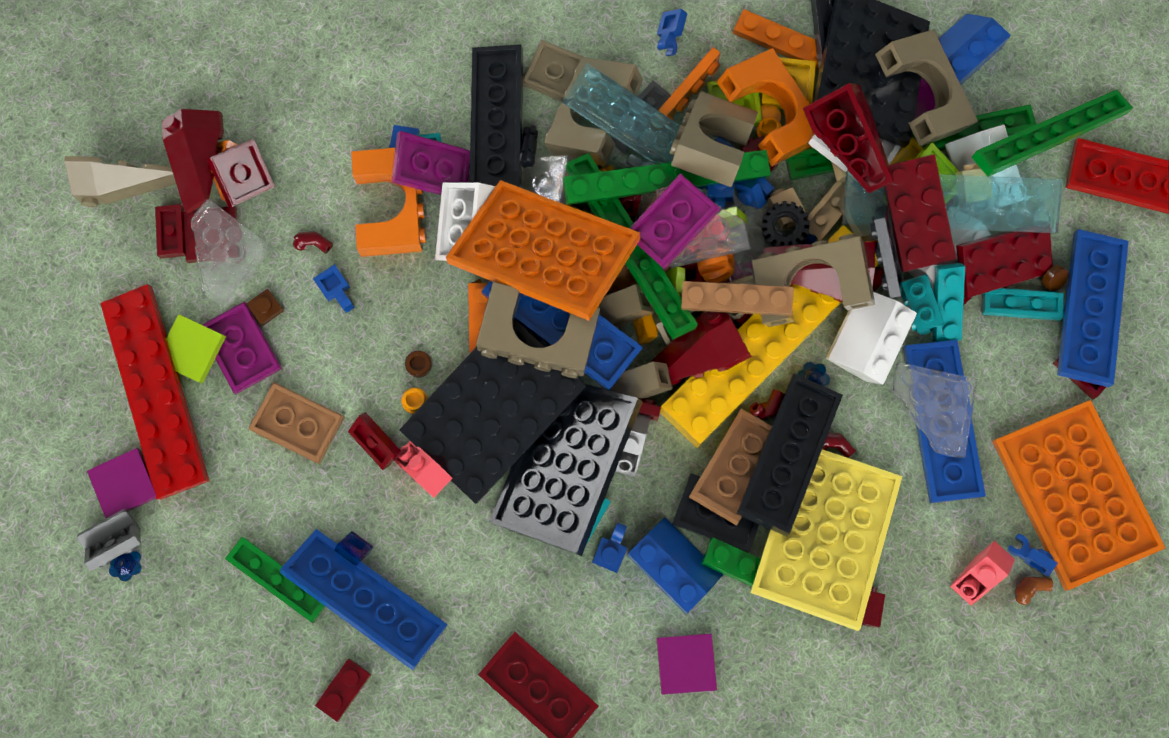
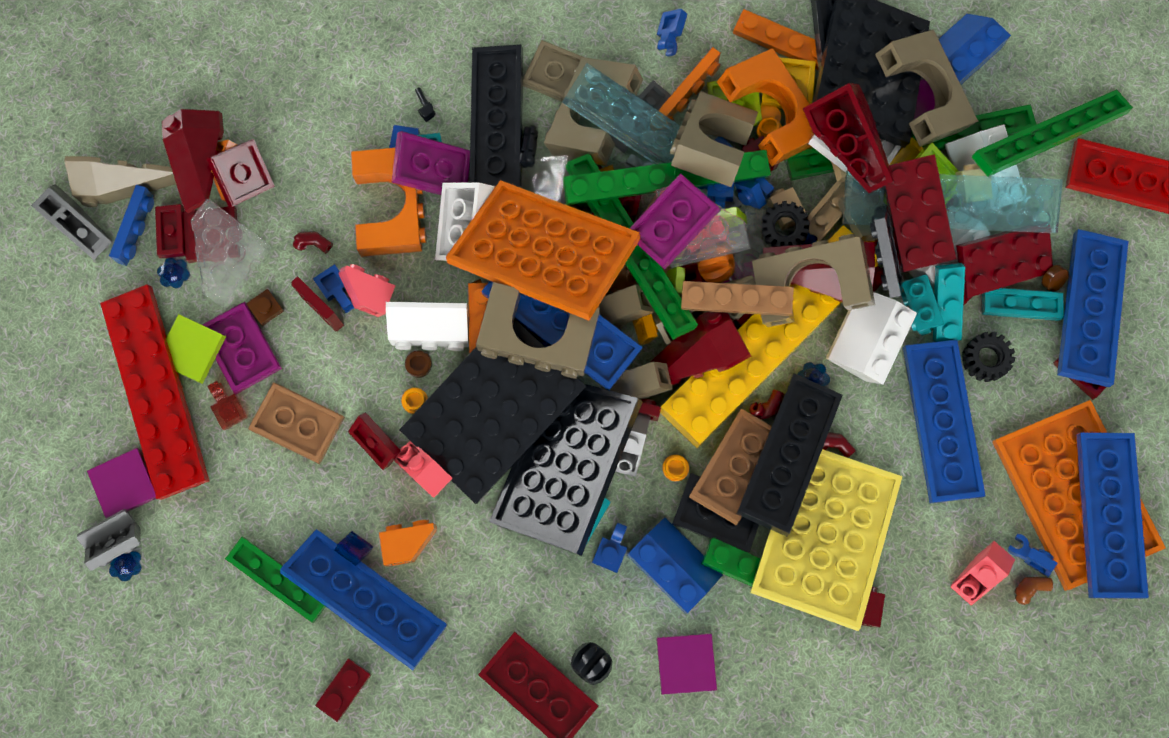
clear plate [892,362,978,458] -> none
none -> dark grey slope [31,184,112,260]
none -> blue plate [109,185,154,266]
none -> clear blue plant [157,258,190,289]
none -> clear red plate [208,381,248,431]
none -> dark red tile [291,276,344,332]
none -> coral slope [339,264,395,317]
none -> orange slope [379,520,437,567]
none -> white slope [386,302,469,351]
none -> black hand [415,88,436,122]
none -> black piece [571,642,613,685]
none -> light orange plate [662,455,689,482]
none -> black tyre [962,332,1016,382]
none -> blue plate [1076,433,1149,599]

